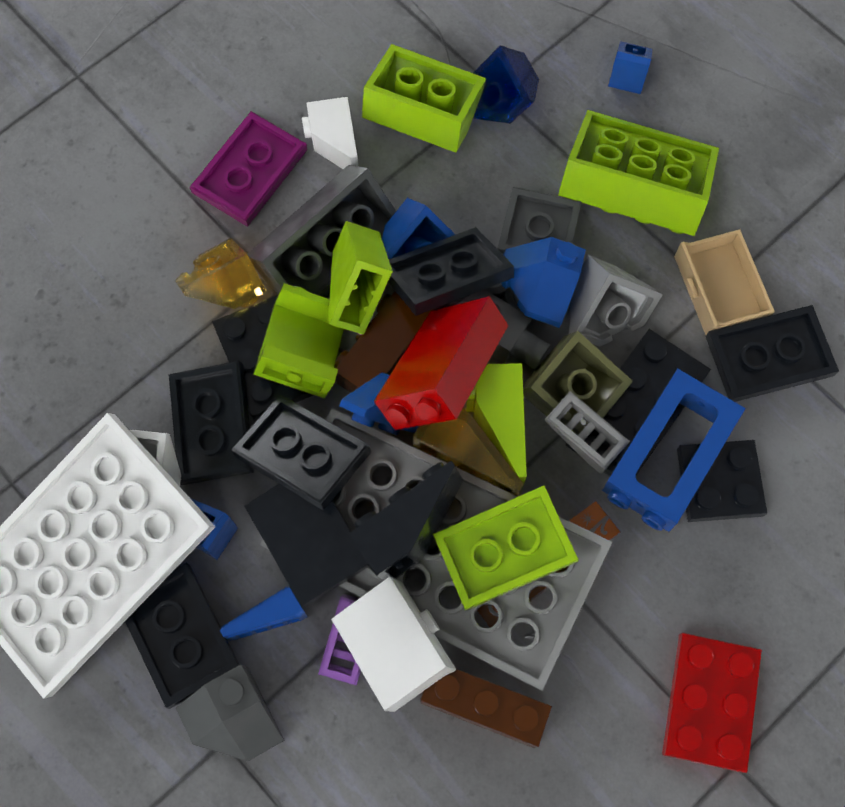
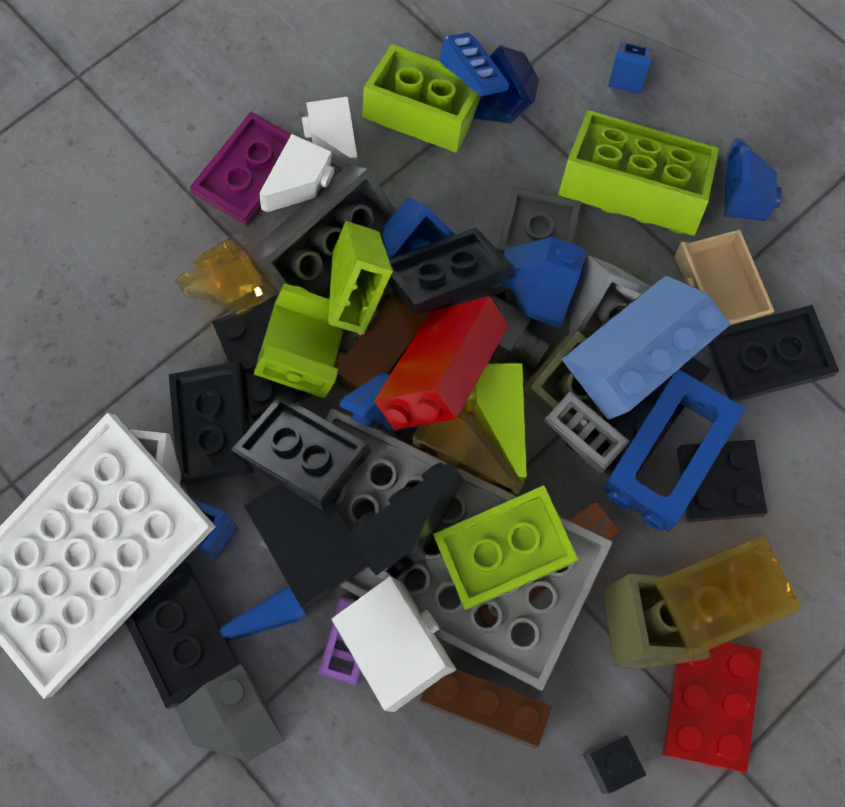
none -> white slope [259,134,335,212]
none -> blue slope [439,32,509,96]
none -> medium blue slope [562,276,731,420]
none -> black brick [583,735,646,794]
none -> olive slope [602,574,710,669]
none -> clear yellow slope [655,535,802,657]
none -> blue slope [724,138,782,221]

